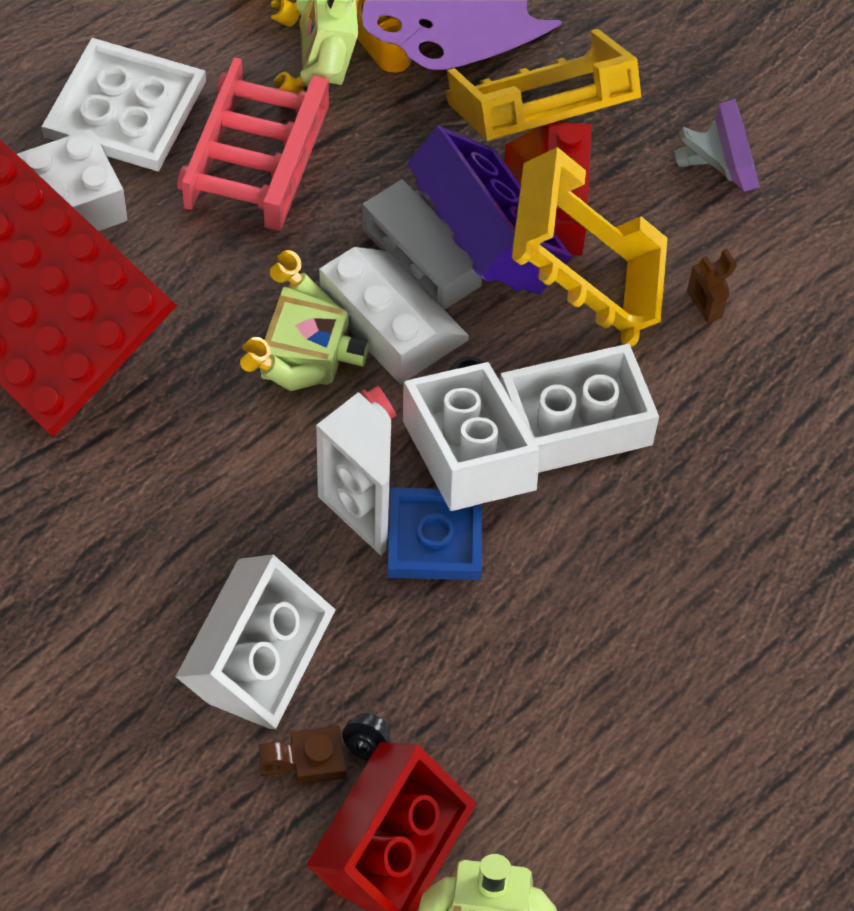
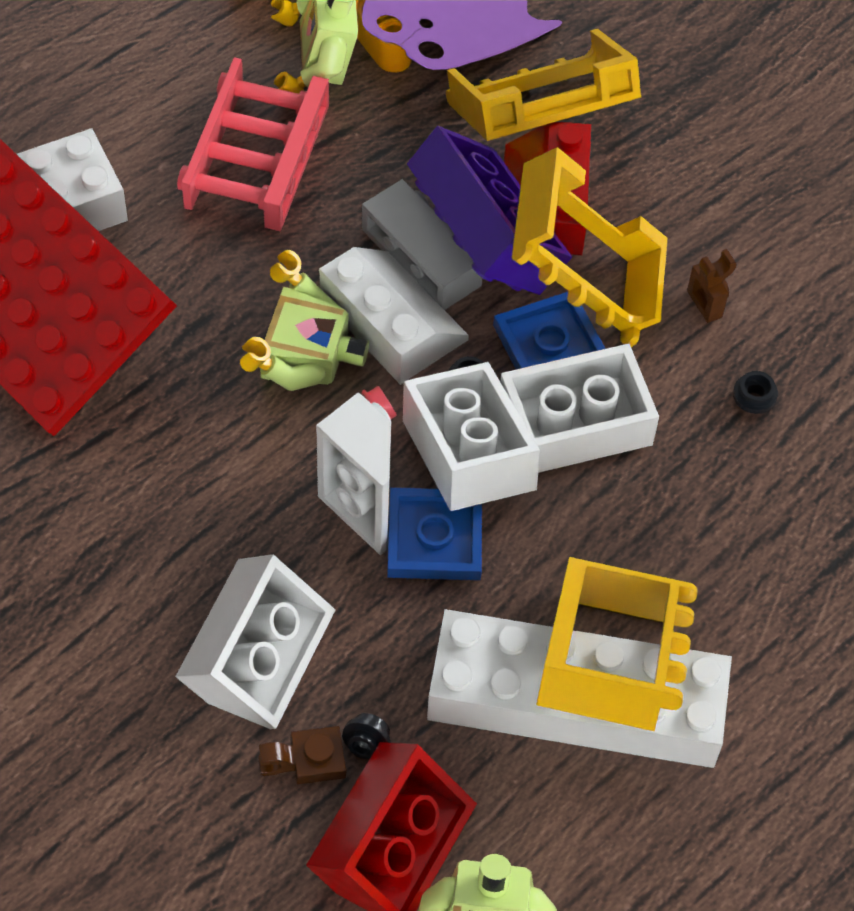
white plate [41,38,206,172] -> none
piece [674,99,760,192] -> none
none -> white brick [427,609,732,768]
none -> blue plate [493,292,606,369]
none -> yellow hinge [536,557,698,732]
none -> black plate [733,371,778,414]

